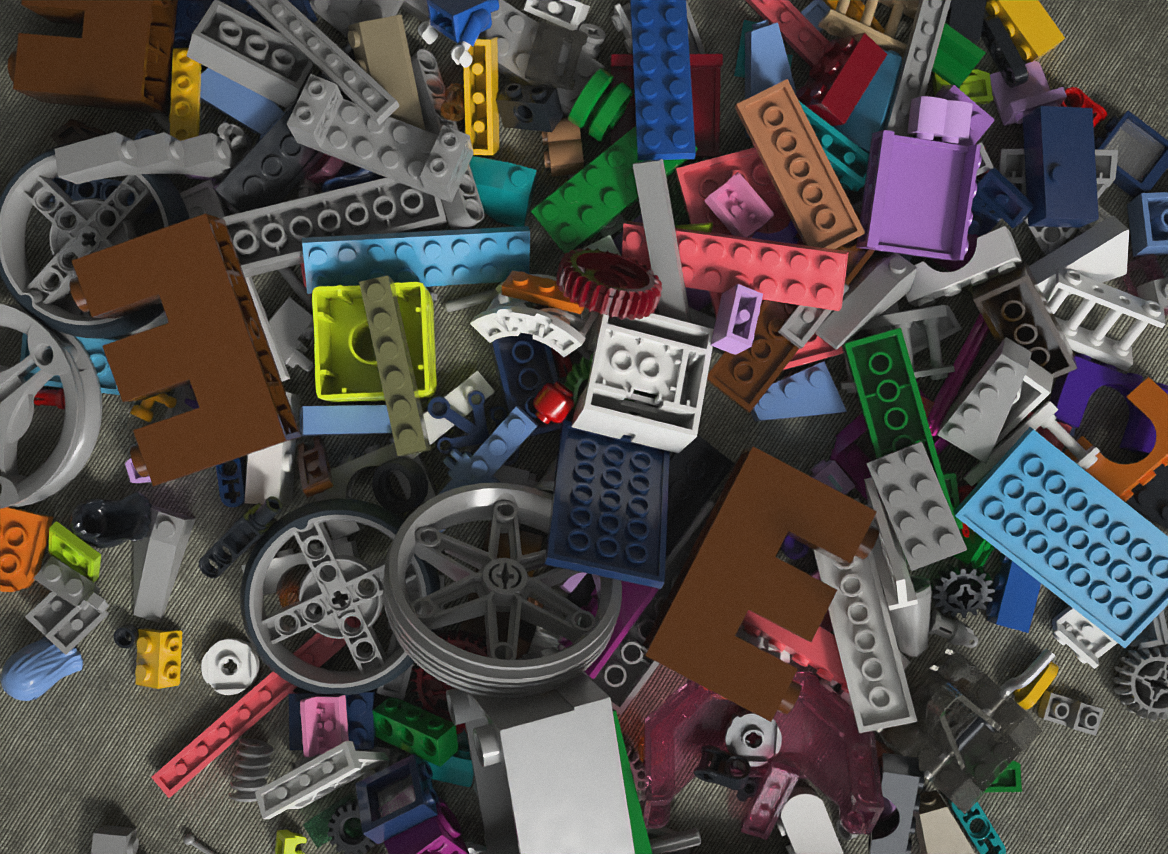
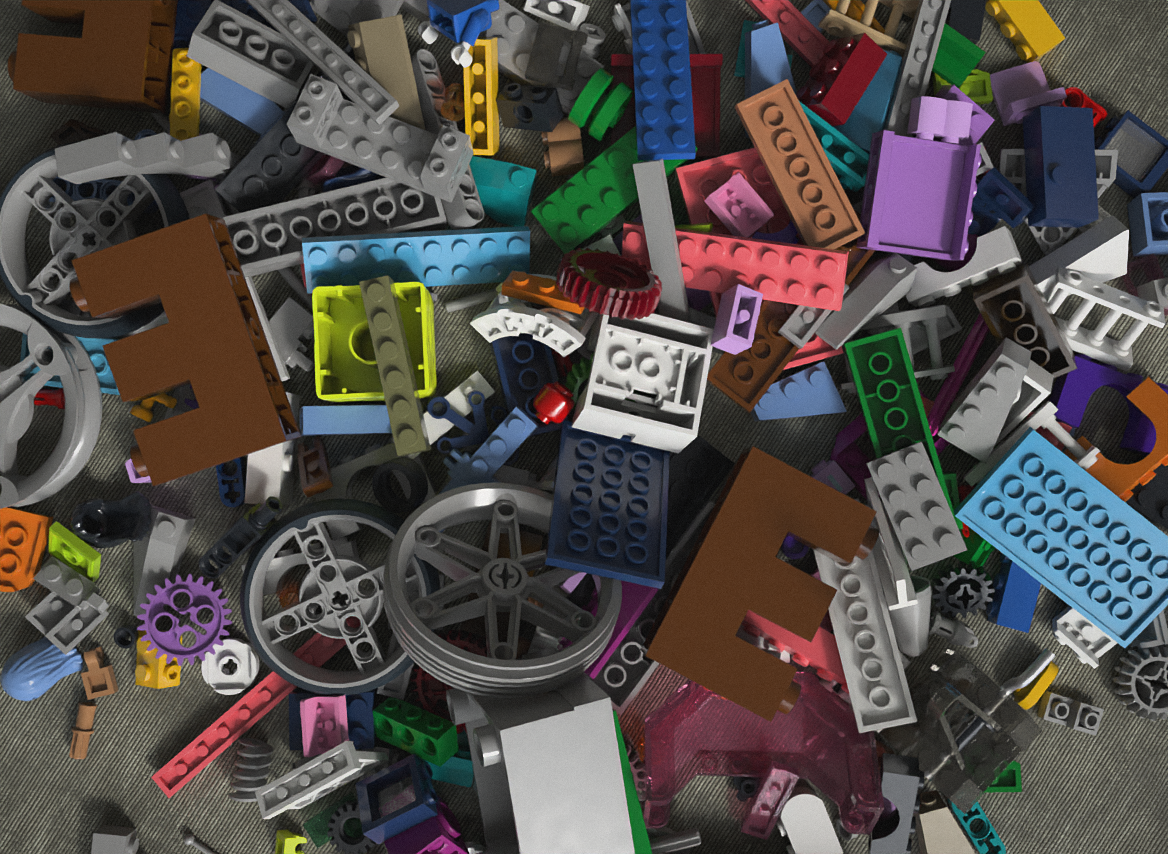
light grey piece [217,122,252,156] -> none
black piece [693,745,750,790] -> none
flat silver plate [725,710,782,767] -> none
black beam [981,15,1028,88] -> none
none -> medium nougat axle [69,702,97,760]
none -> medium nougat plate [81,646,119,700]
none -> medium lavender gear [137,574,232,666]

